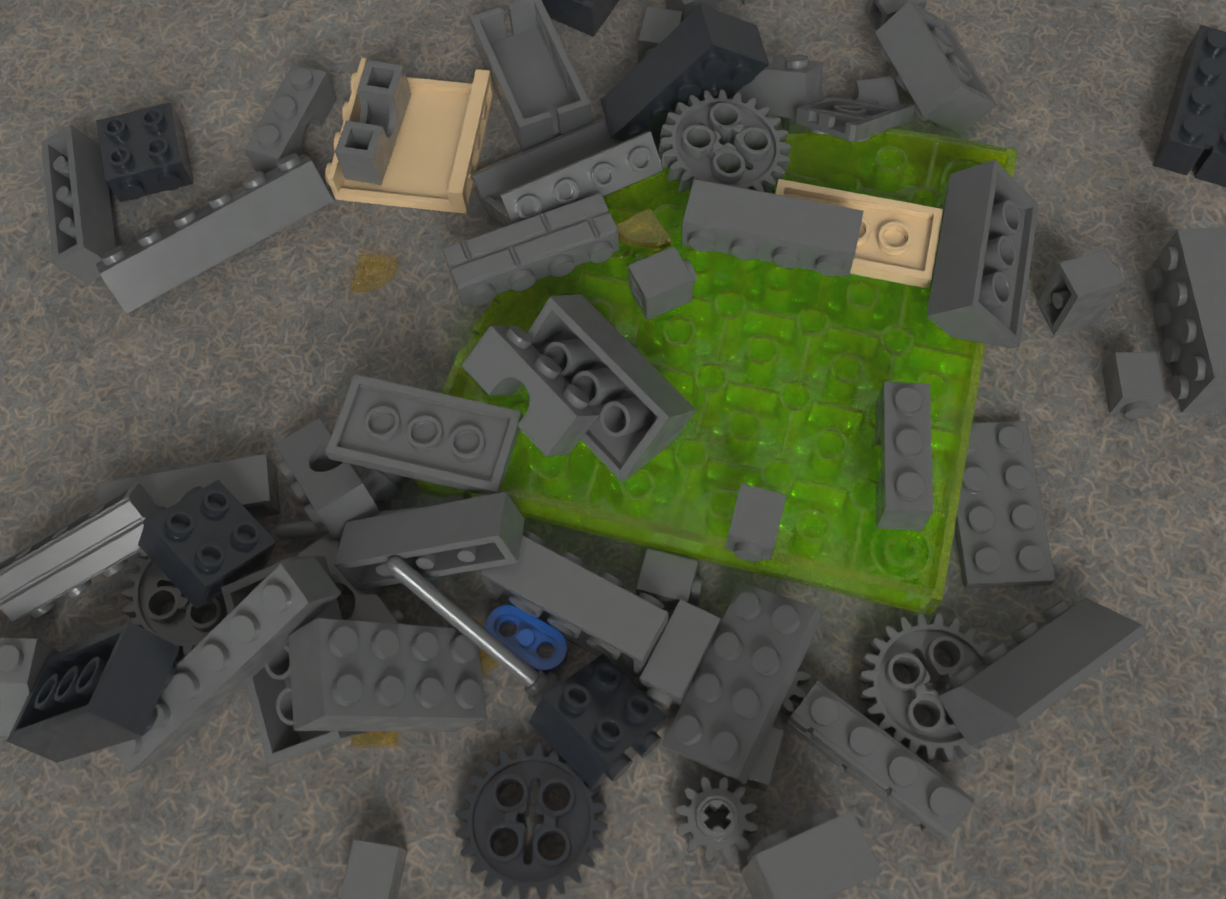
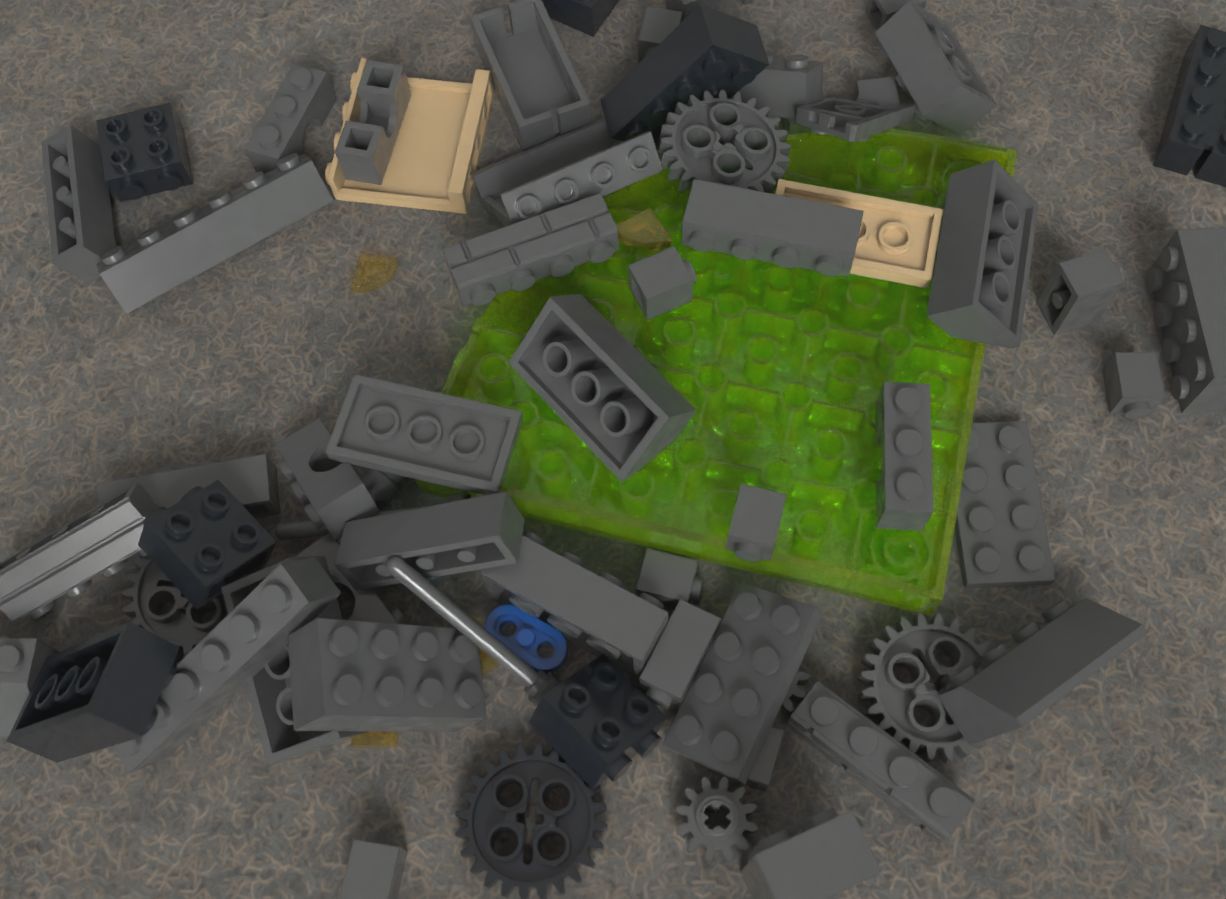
dark grey arch [461,325,599,456] -> none

